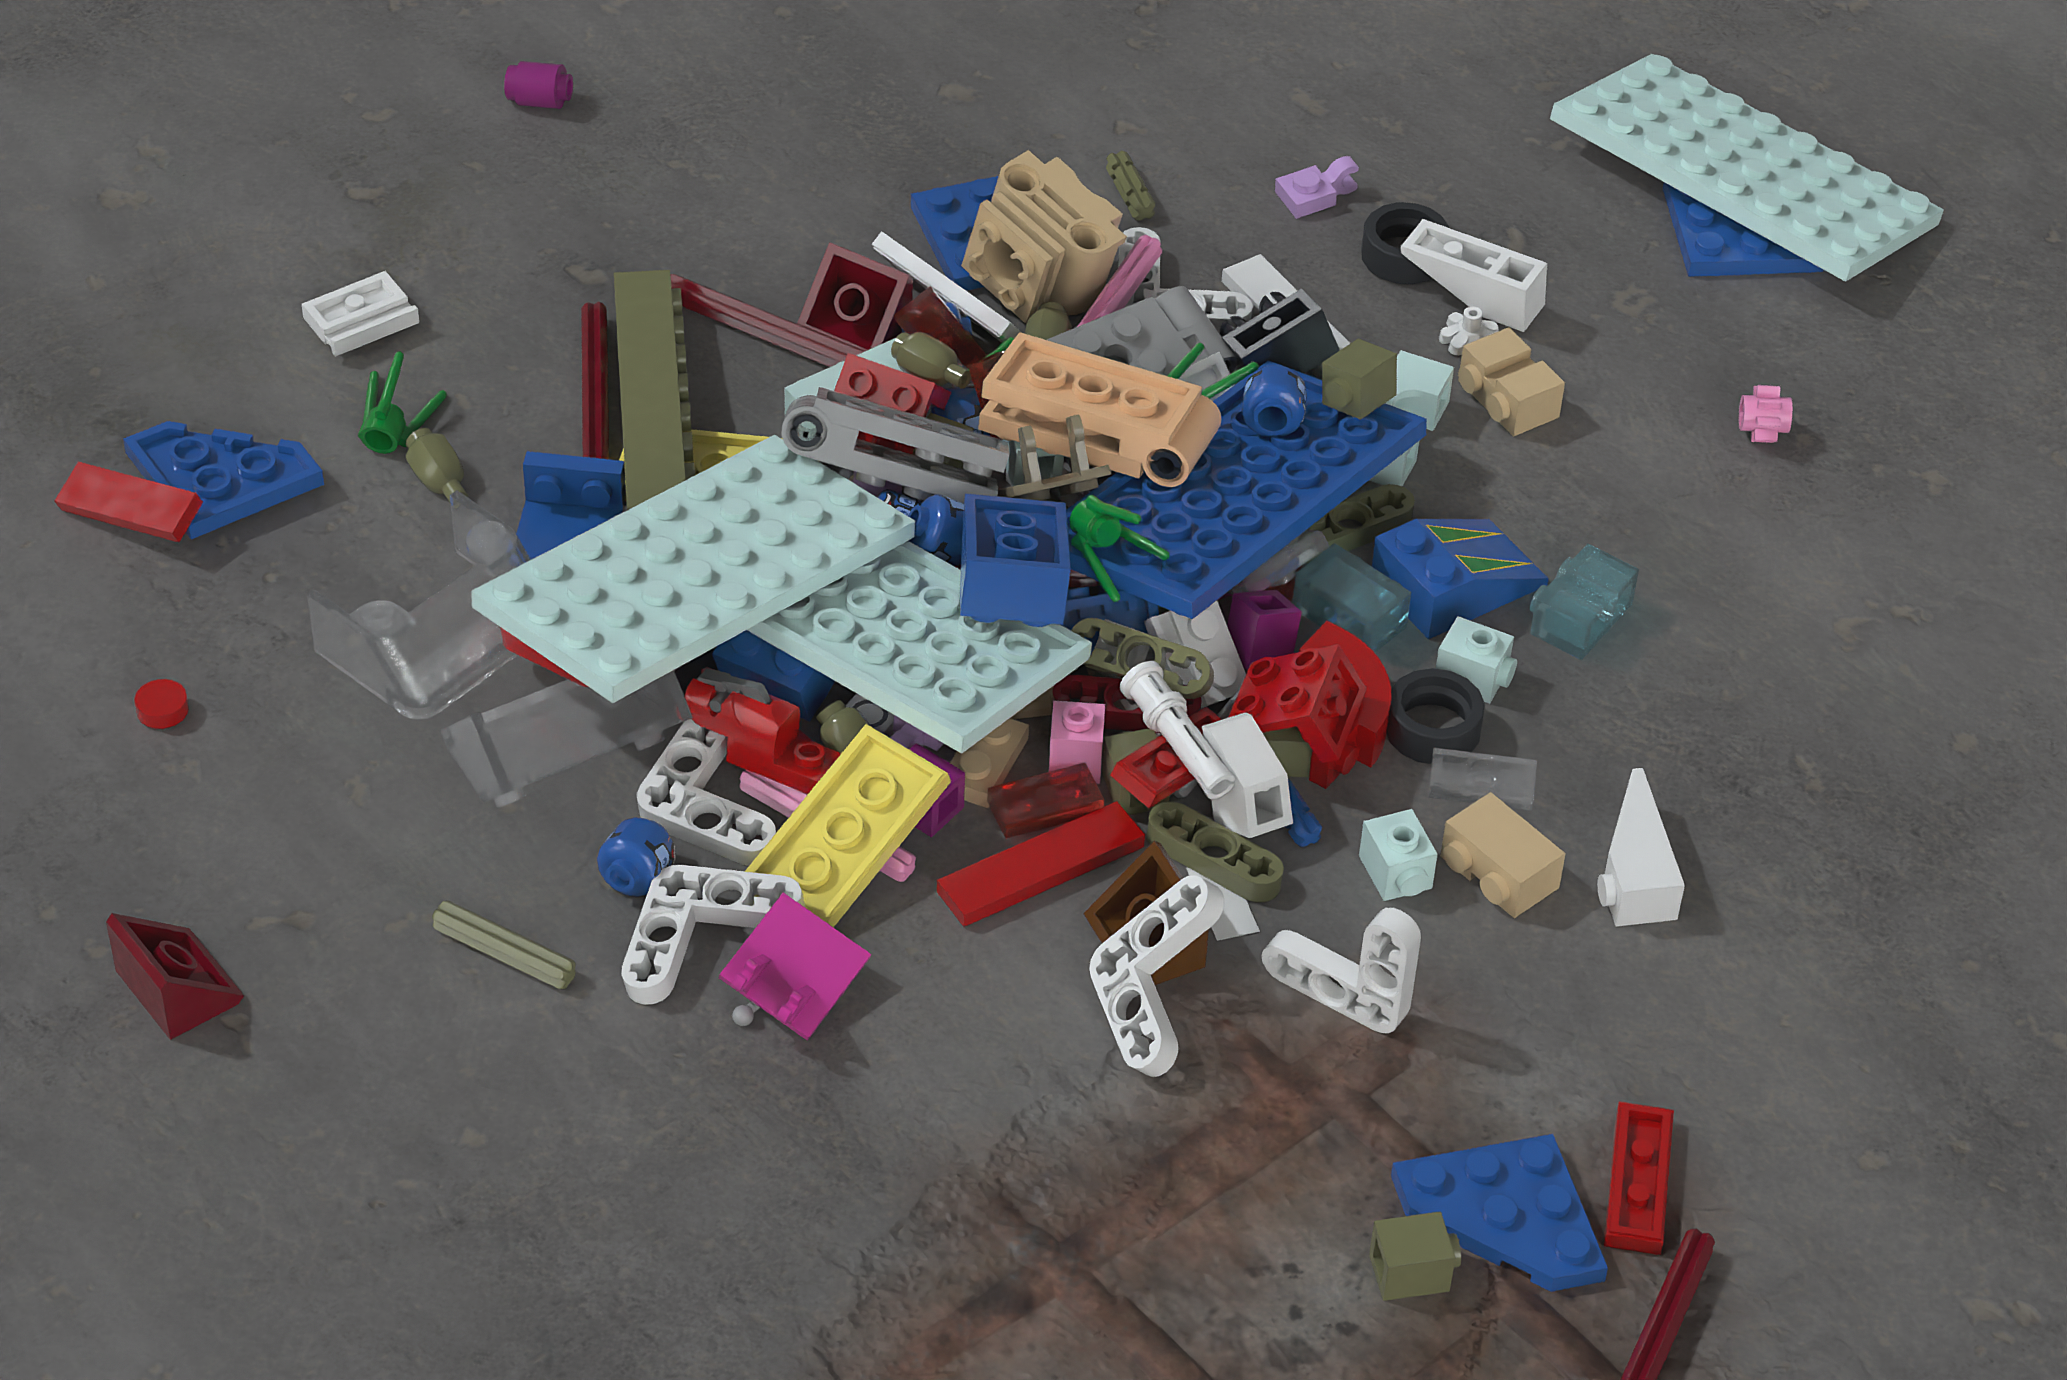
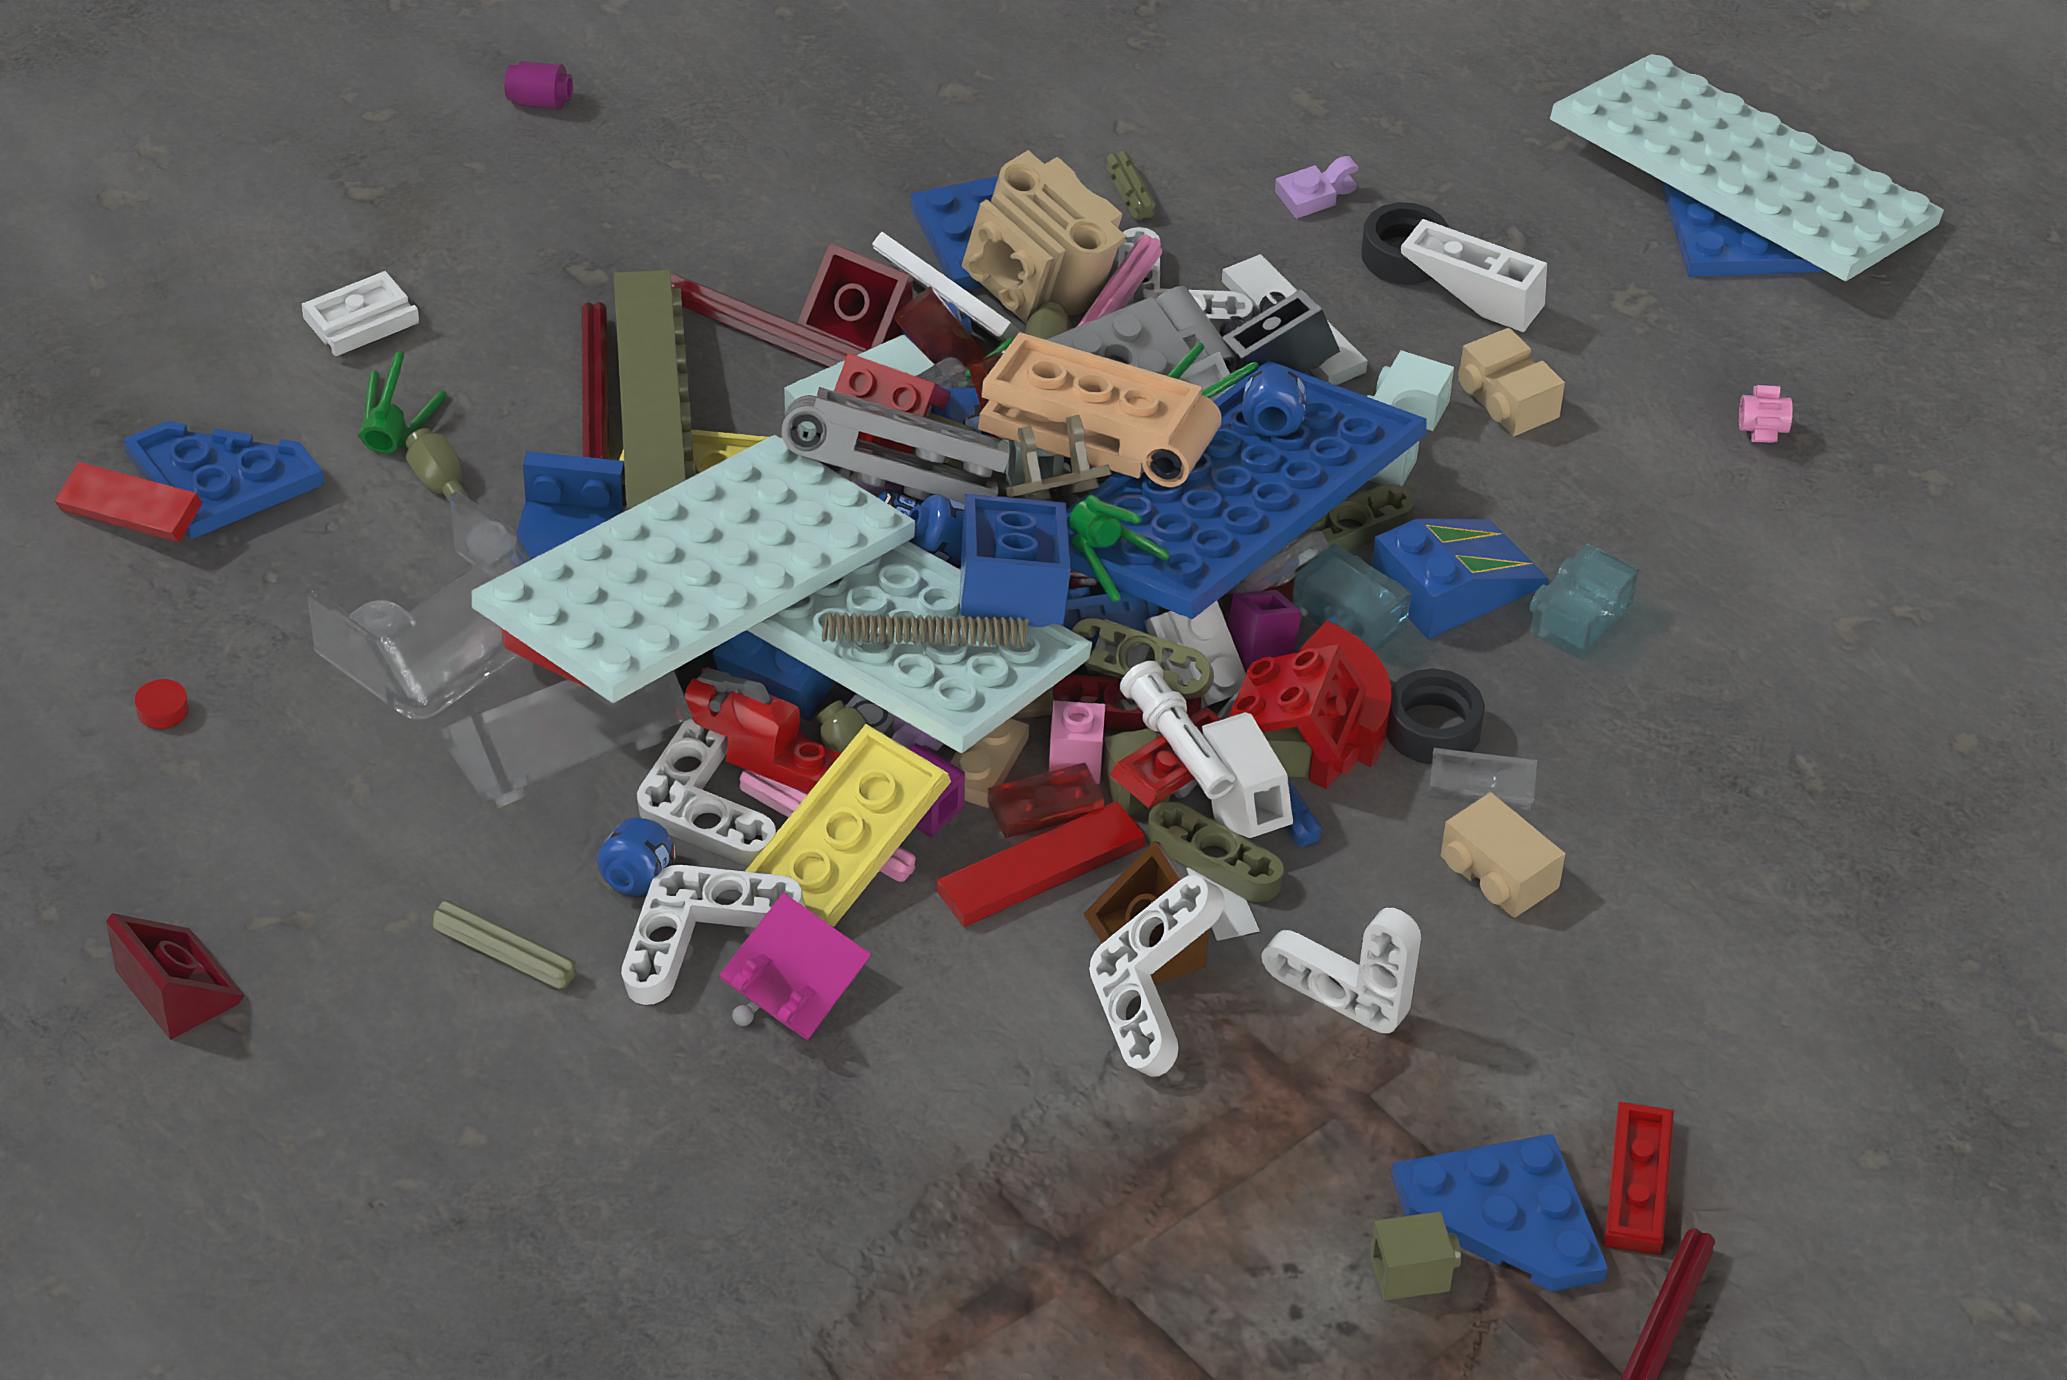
olive plant [891,332,971,389] -> none
olive brick [1322,338,1397,420] -> none
light aqua brick [1359,809,1437,901] -> none
light aqua brick [1436,616,1517,704] -> none
white plant [1439,306,1499,356] -> none
white slope [1597,768,1685,927] -> none
none -> dark tan piece [821,612,1029,648]

